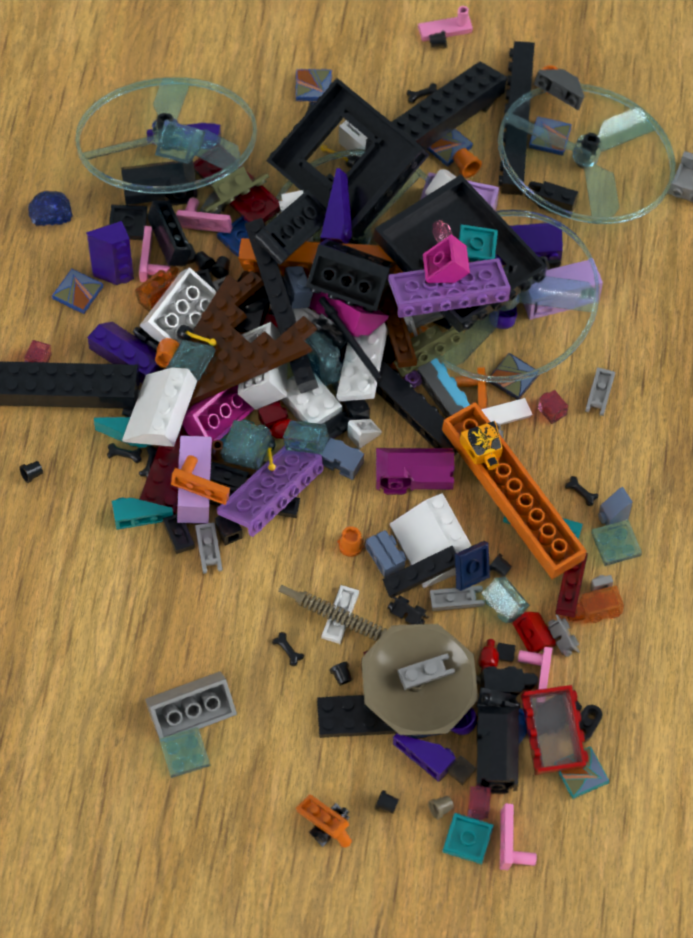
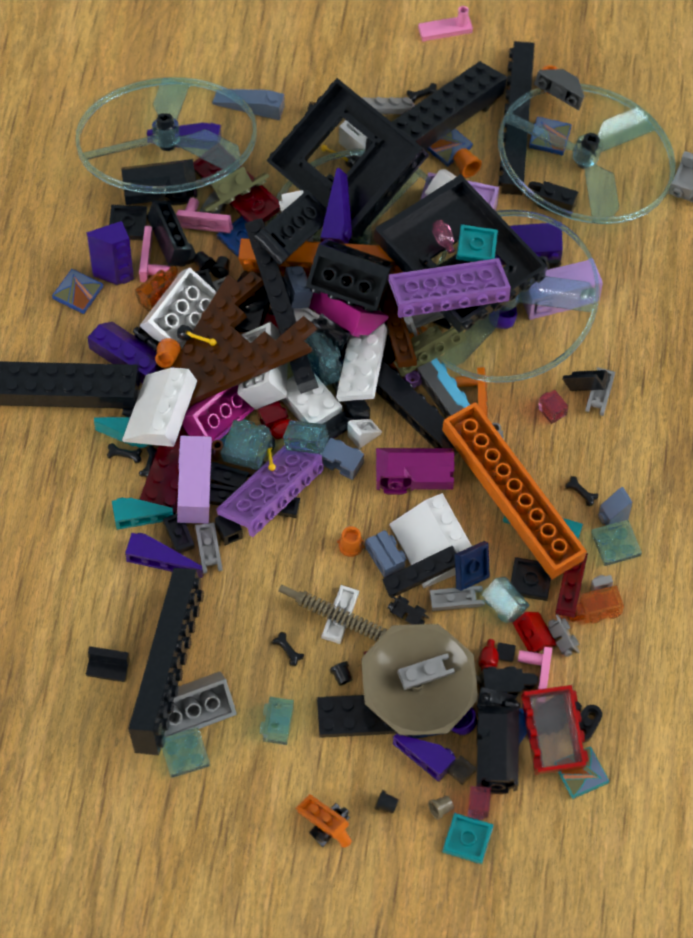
black piece [19,461,43,483] -> none
clear pink brick [24,340,52,363] -> none
clear blue hair [28,191,73,227] -> none
clear light blue slope [155,120,205,164] -> none
clear light blue plate [166,340,216,381] -> none
orange piece [171,455,230,505] -> none
tile [296,69,331,101] -> none
black bar [319,297,383,382] -> none
dark pink slope [423,234,470,283] -> none
black piece [429,30,447,48] -> none
torso [459,421,503,470] -> none
white tile [481,398,533,425] -> none
tile [487,353,540,400] -> none
black piece [489,554,512,578] -> none
bright pink piece [500,803,536,870] -> none
none -> black panel [86,646,130,682]
none -> dark purple slope [125,533,203,578]
none -> black brick [128,568,204,755]
none -> sand blue slope [212,89,285,120]
none -> clear light blue brick [260,697,294,745]
none -> light grey plate [363,97,415,114]
none -> black tile [508,557,551,601]
none -> black panel [562,370,609,391]

